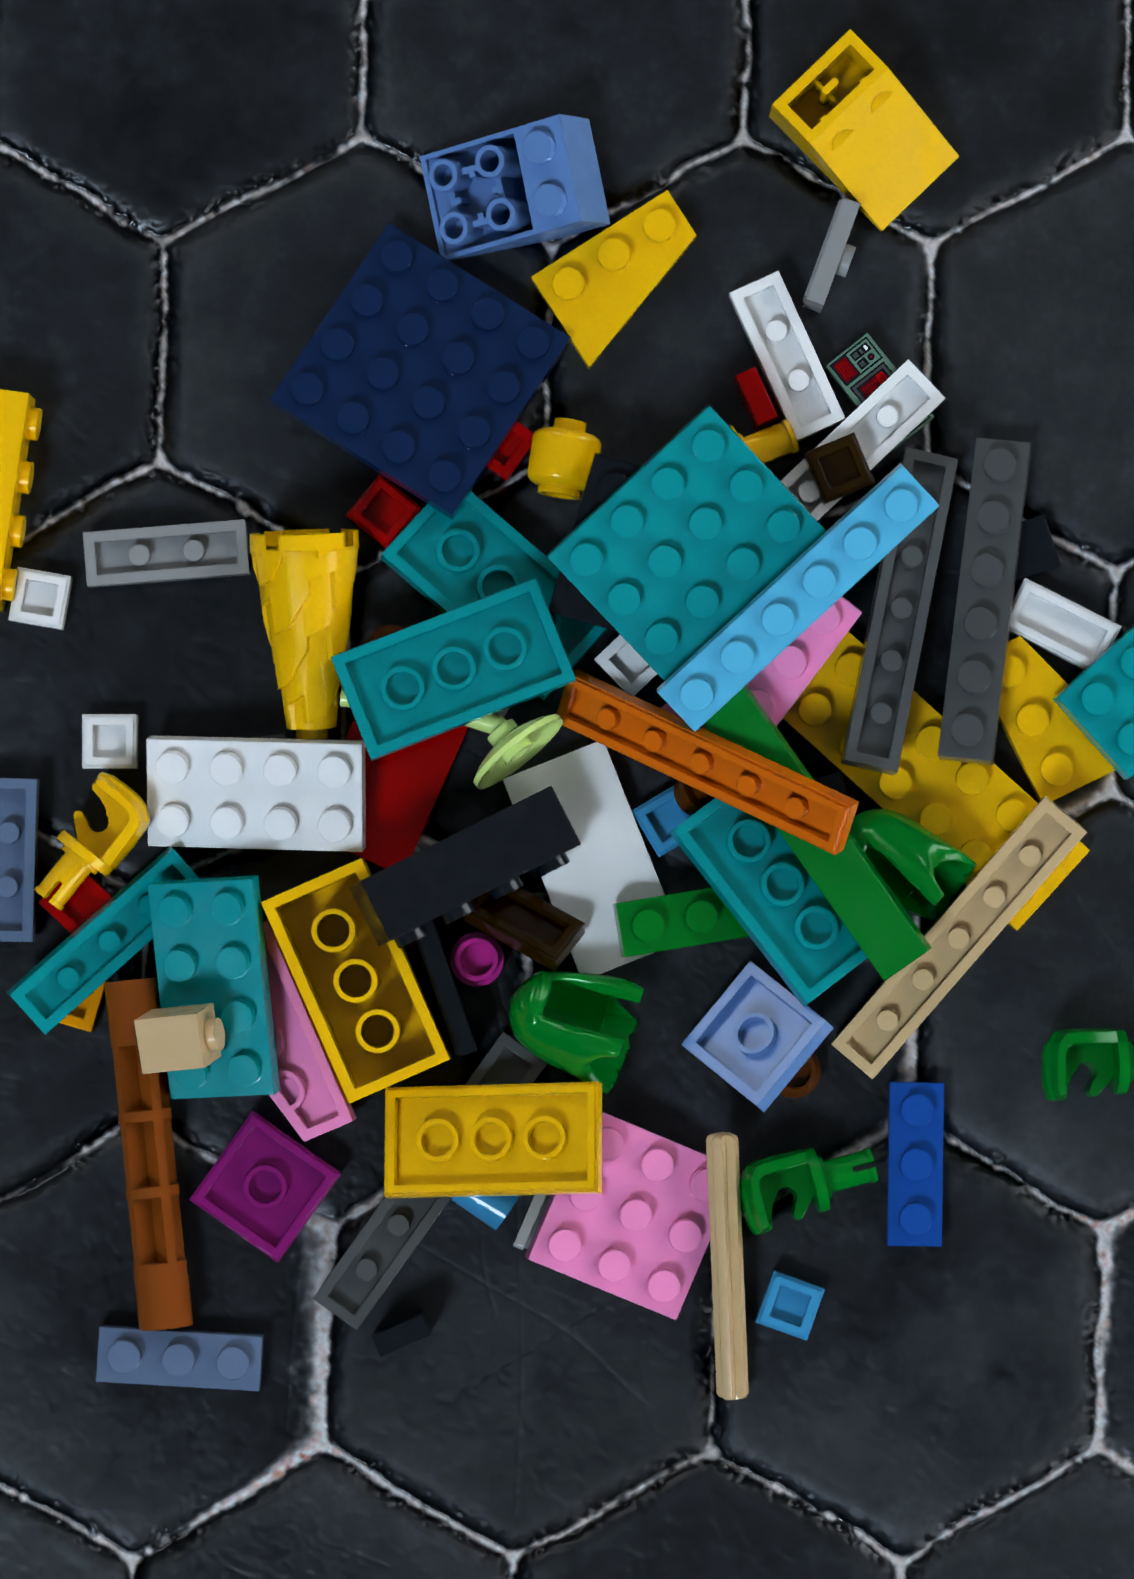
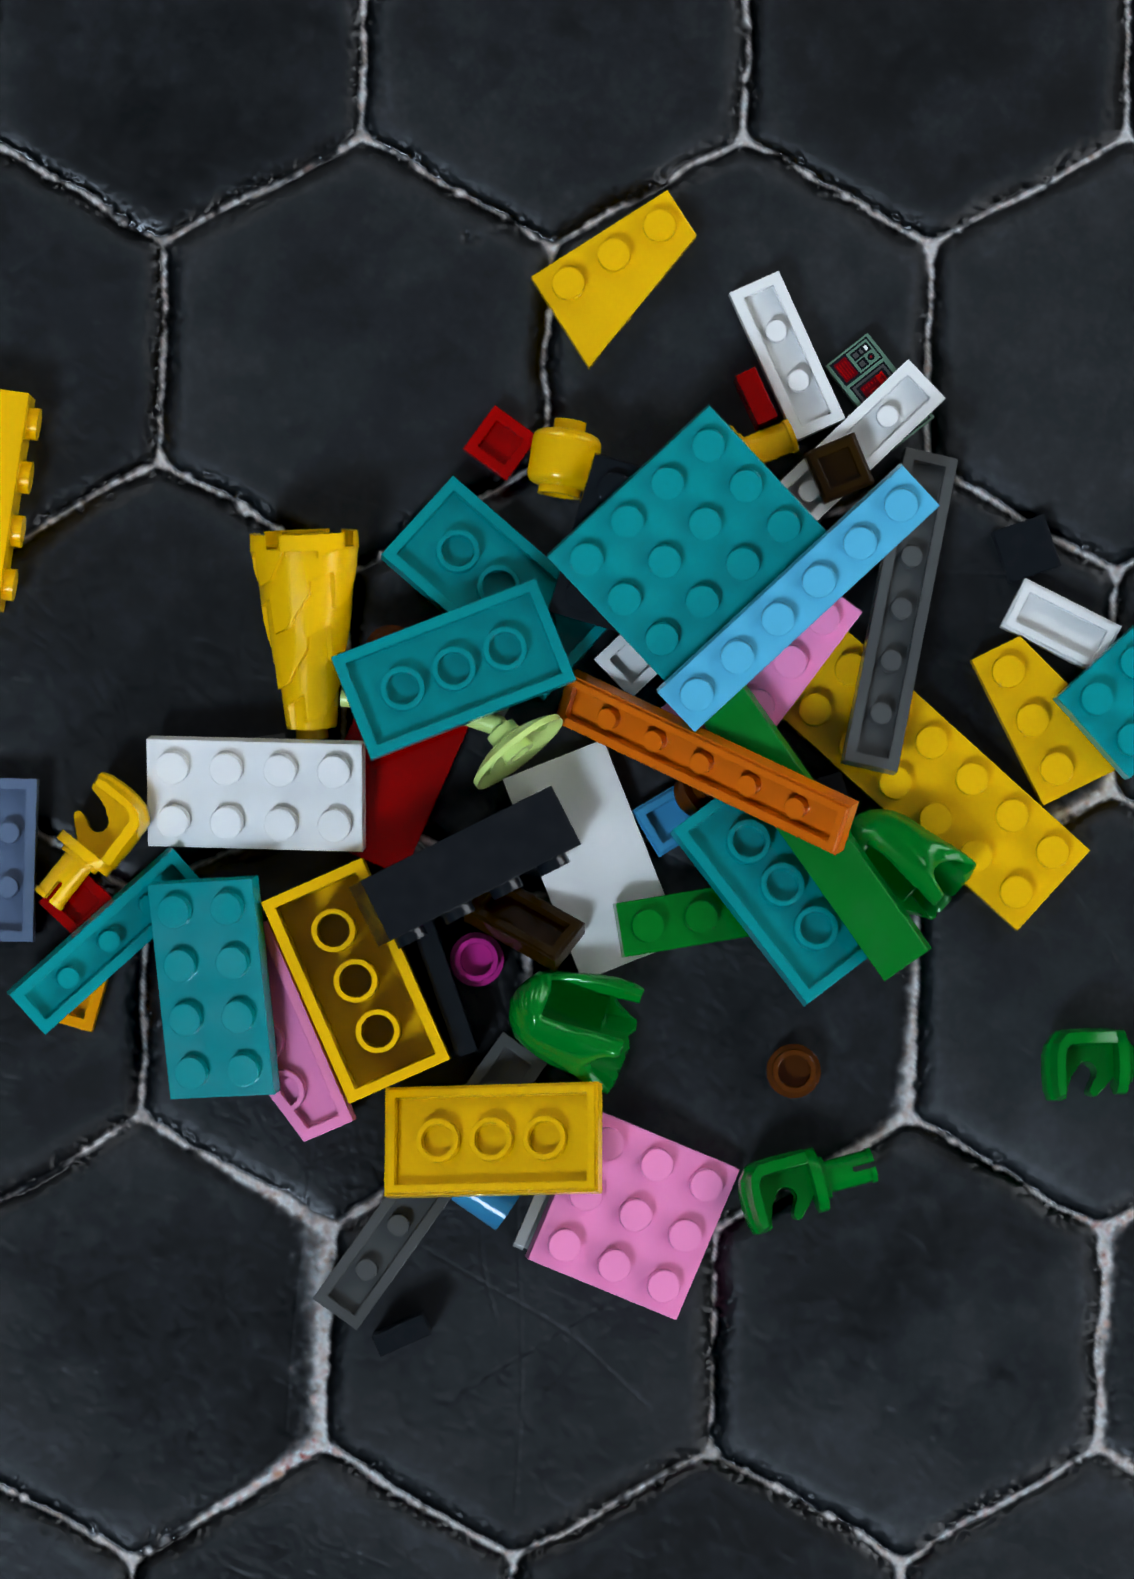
white tile [8,567,73,631] -> none
white tile [82,714,138,769] -> none
light grey plate [83,519,251,588] -> none
sand blue plate [96,1325,264,1391] -> none
dark orange piece [104,977,193,1331] -> none
tan brick [134,1003,225,1074] -> none
magenta plate [189,1110,342,1263] -> none
dark blue plate [270,223,571,520] -> none
red tile [346,474,422,549] -> none
medium blue slope [420,114,611,261] -> none
medium blue plate [681,961,833,1112] -> none
tan axle [706,1132,749,1400] -> none
dark azure tile [755,1270,825,1341] -> none
yellow slope [769,29,959,232] -> none
light grey plate [802,197,861,313] -> none
tan plate [831,795,1087,1079] -> none
blue plate [886,1081,944,1247] -> none
dark grey plate [938,438,1031,765] -> none

